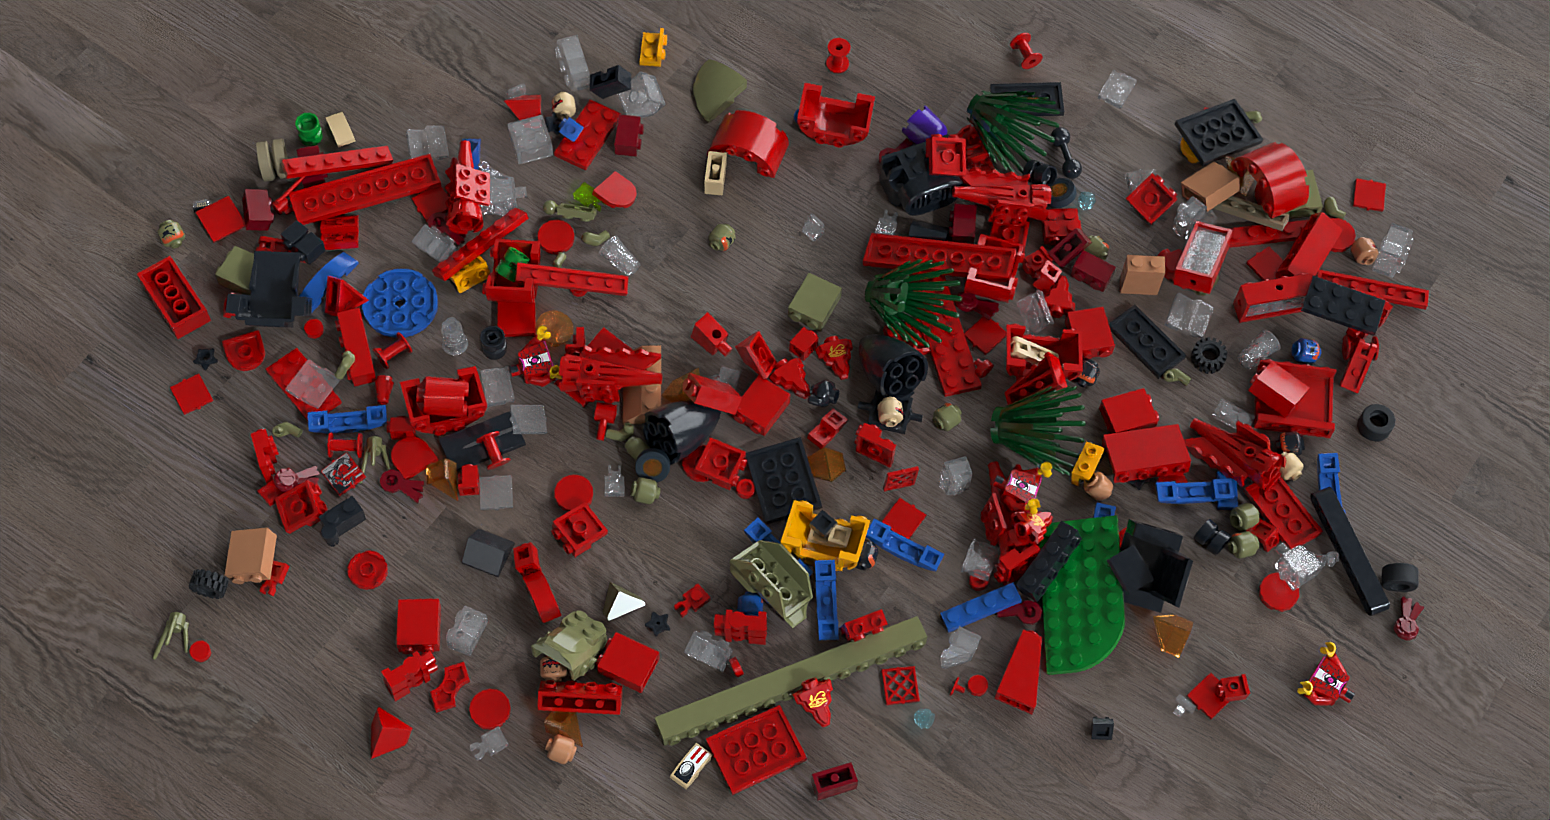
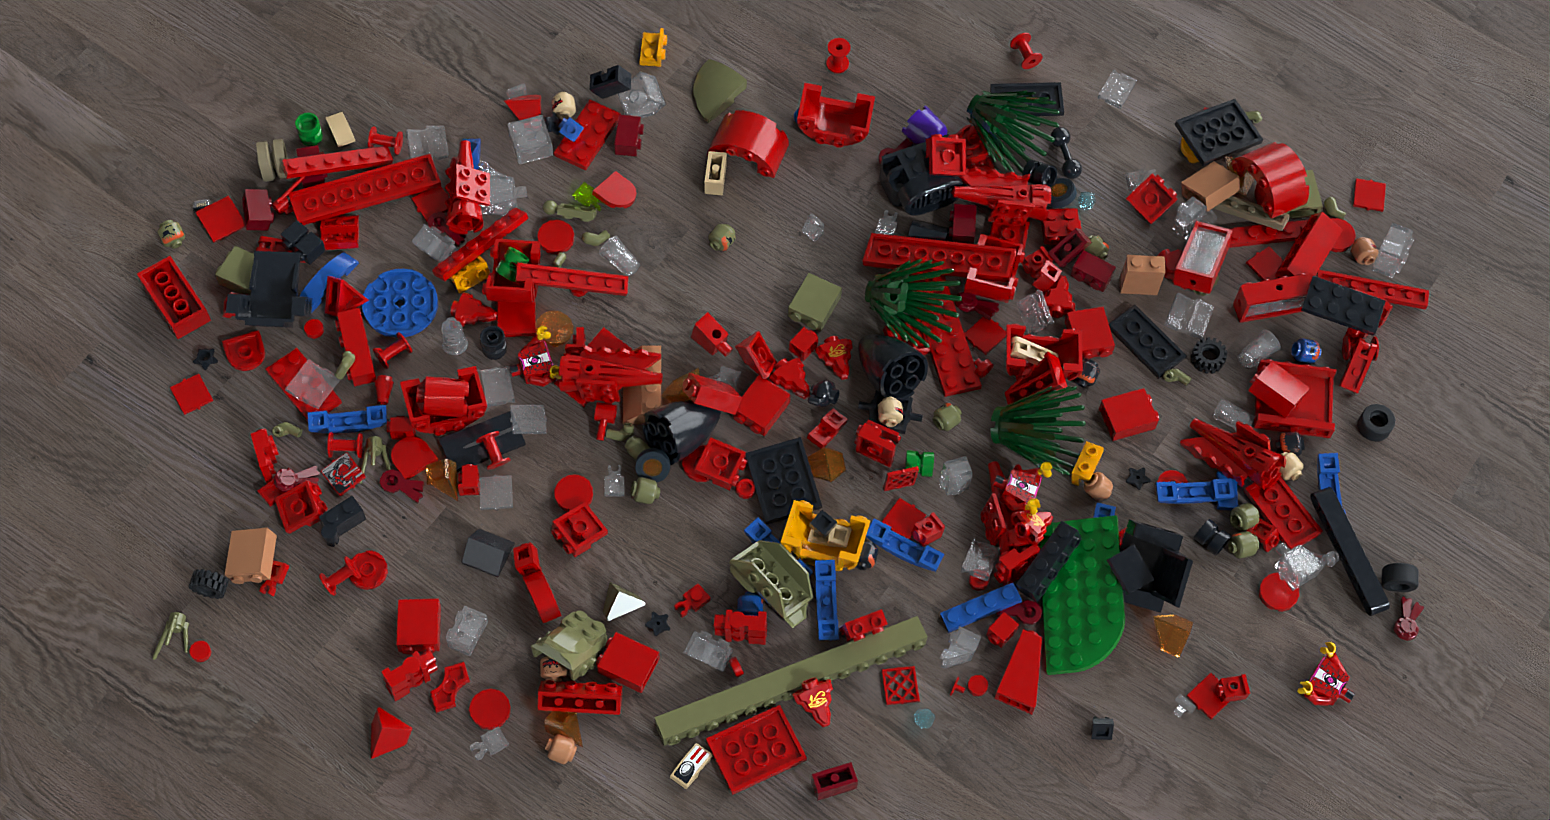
clear brick [555,35,590,92] -> none
red panel [1102,424,1191,483] -> none
none -> red piece [319,556,361,596]
none -> red piece [368,126,403,155]
none -> red rock [451,292,498,327]
none -> red piece [867,420,901,443]
none -> green wheel [905,450,934,477]
none -> red brick [911,512,945,547]
none -> red brick [986,612,1019,648]

